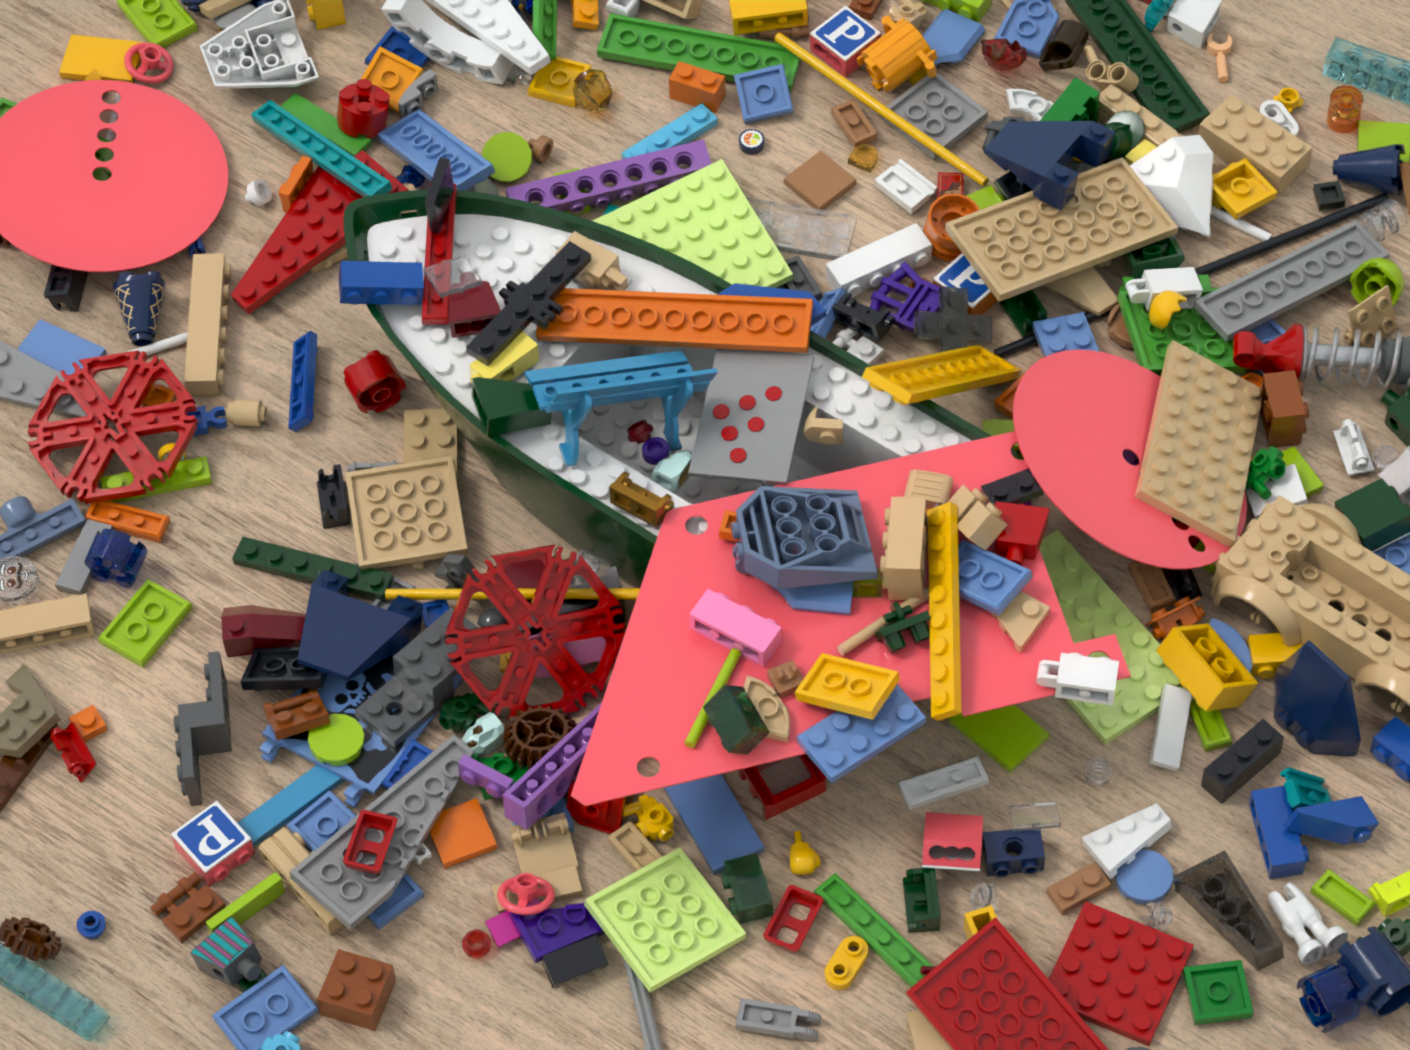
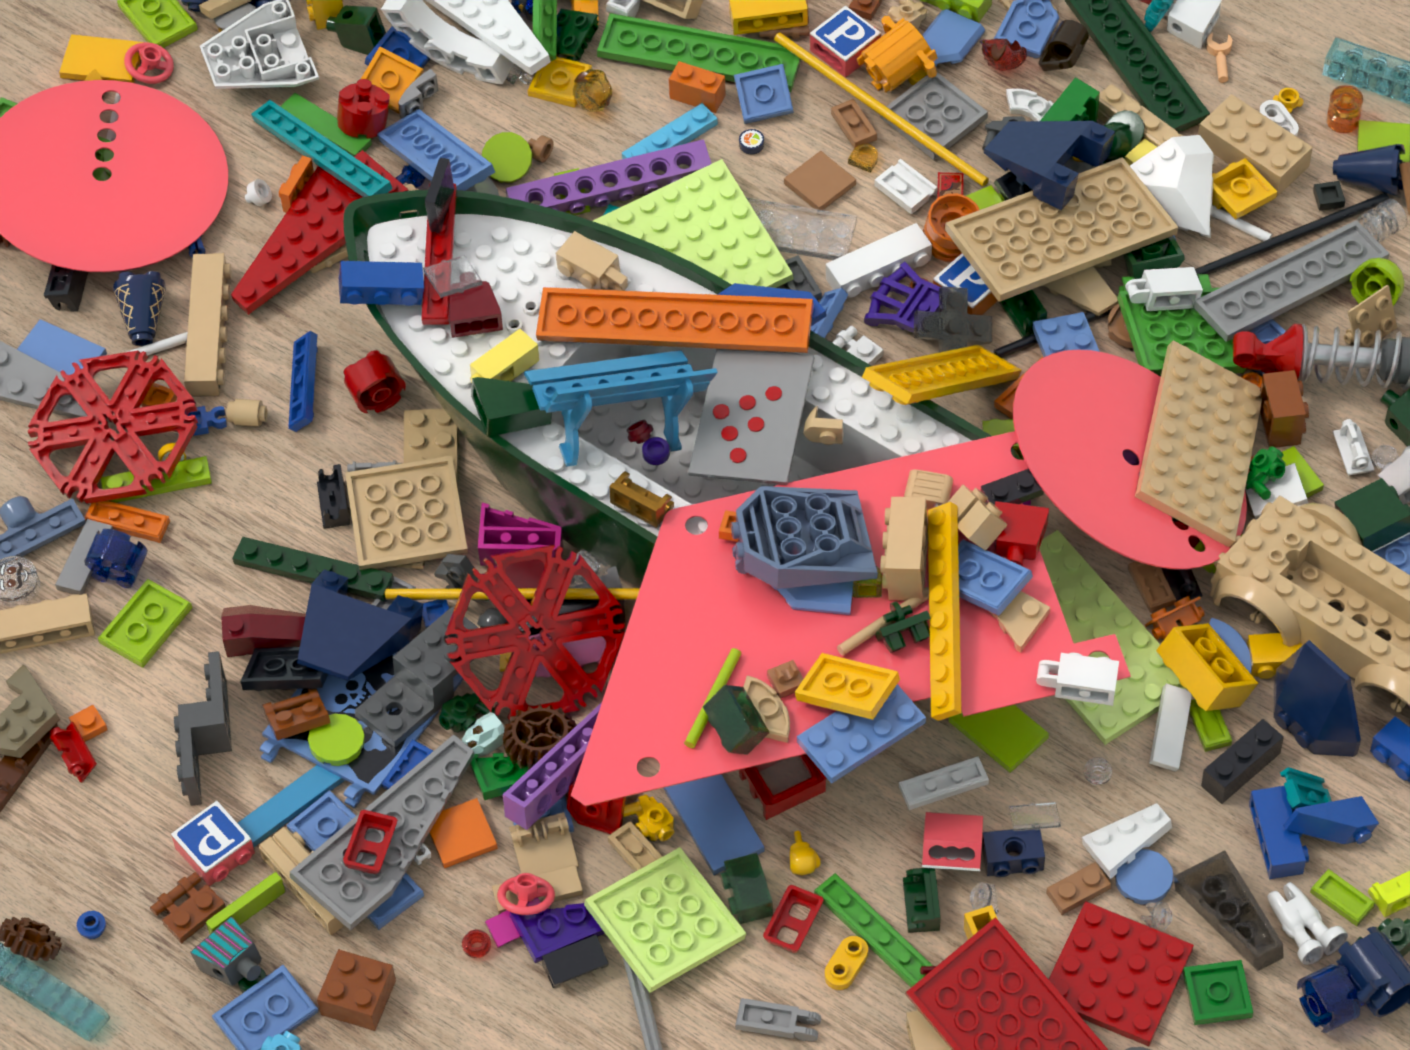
medium lavender plate [458,754,513,798] -> none
black hinge [466,241,591,366] -> none
light aqua rock [652,450,693,493] -> none
bright pink brick [689,589,782,668] -> none
black hinge [832,292,896,342] -> none
tan beam [1083,45,1139,93] -> none
yellow hair [1148,290,1187,330] -> none
none -> dark green torso [326,5,386,55]
none -> dark pink wedge [478,502,563,566]
none -> dark green hinge [556,8,599,61]

